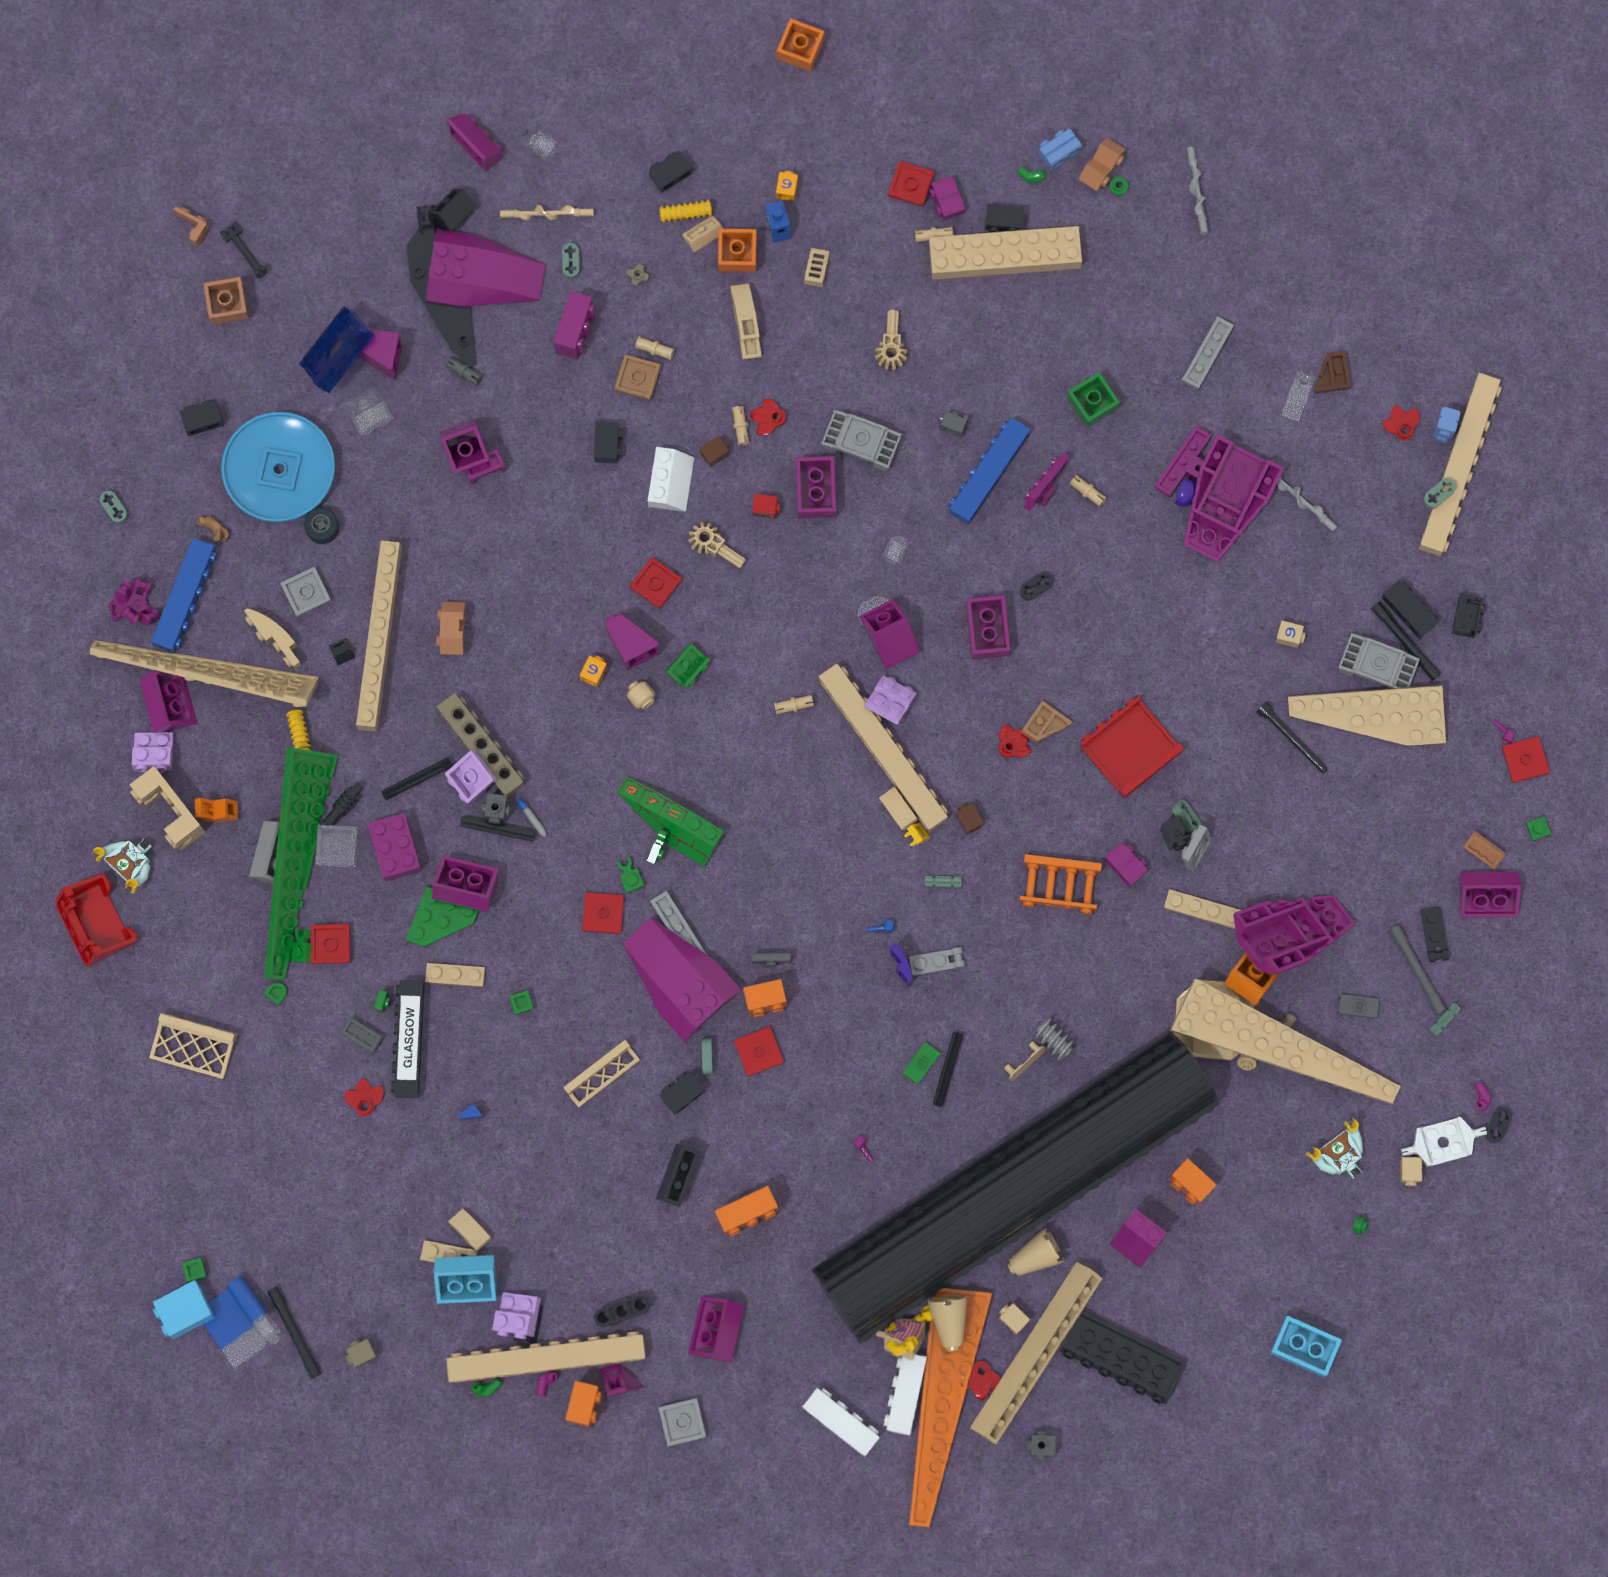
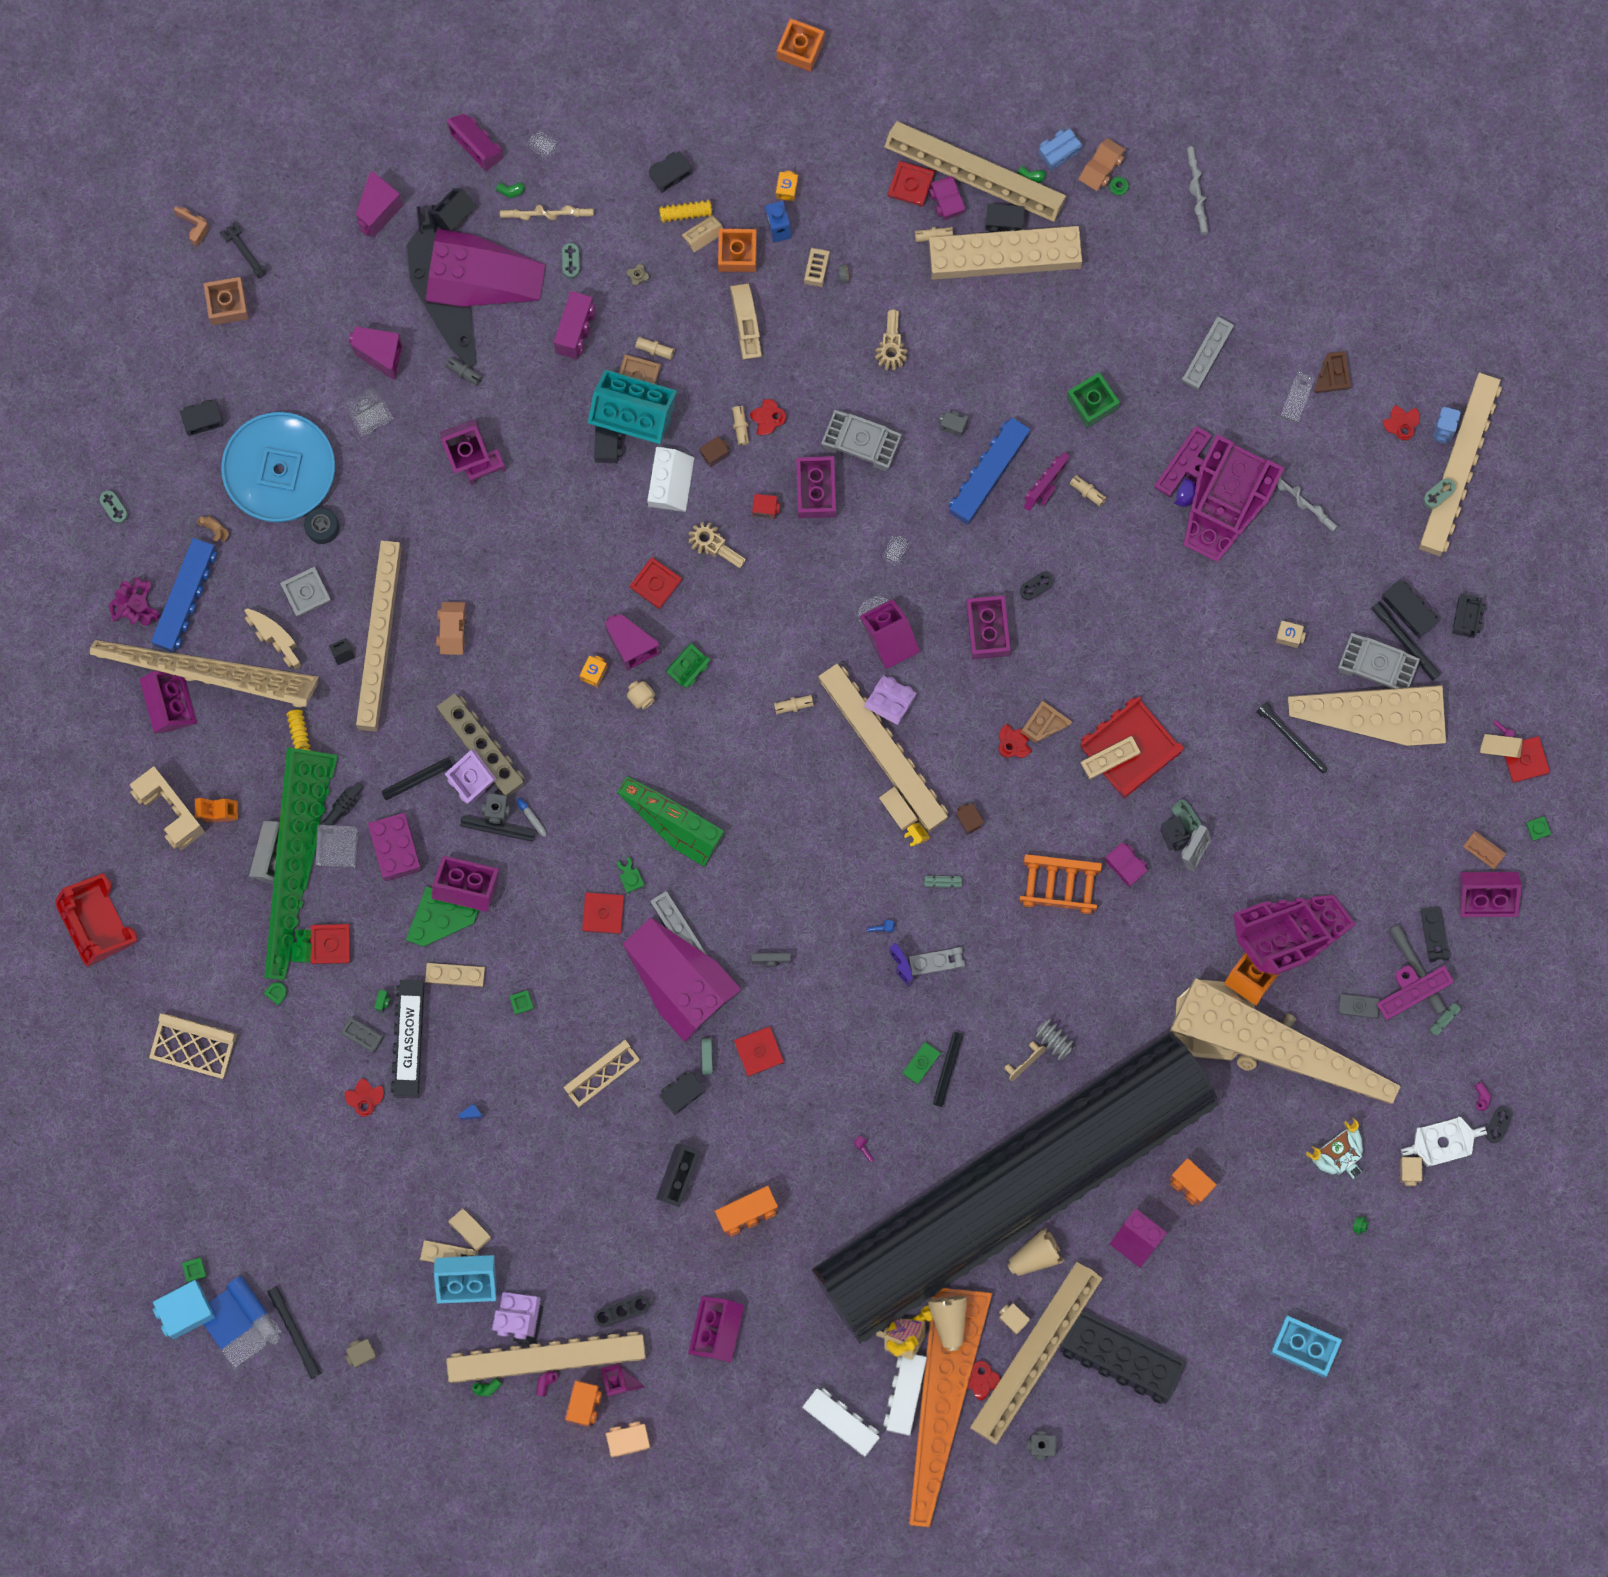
torso [91,839,152,894] -> none
lavender plate [132,732,174,773] -> none
clear blue fence [299,306,375,393] -> none
plate [647,829,669,863] -> none
light grey plate [659,1398,706,1447] -> none
orange brick [743,979,787,1018] -> none
tan plate [1164,889,1241,929] -> none
none -> magenta slope [356,171,403,238]
none -> green arm [496,182,525,198]
none -> teal brick [588,370,677,444]
none -> light nougat piece [606,1422,650,1458]
none -> dark grey tile [839,264,849,283]
none -> tan brick [885,121,1066,222]
none -> tan plate [1080,736,1141,780]
none -> magenta plate [1376,965,1454,1021]
none -> tan slope [1480,734,1523,758]

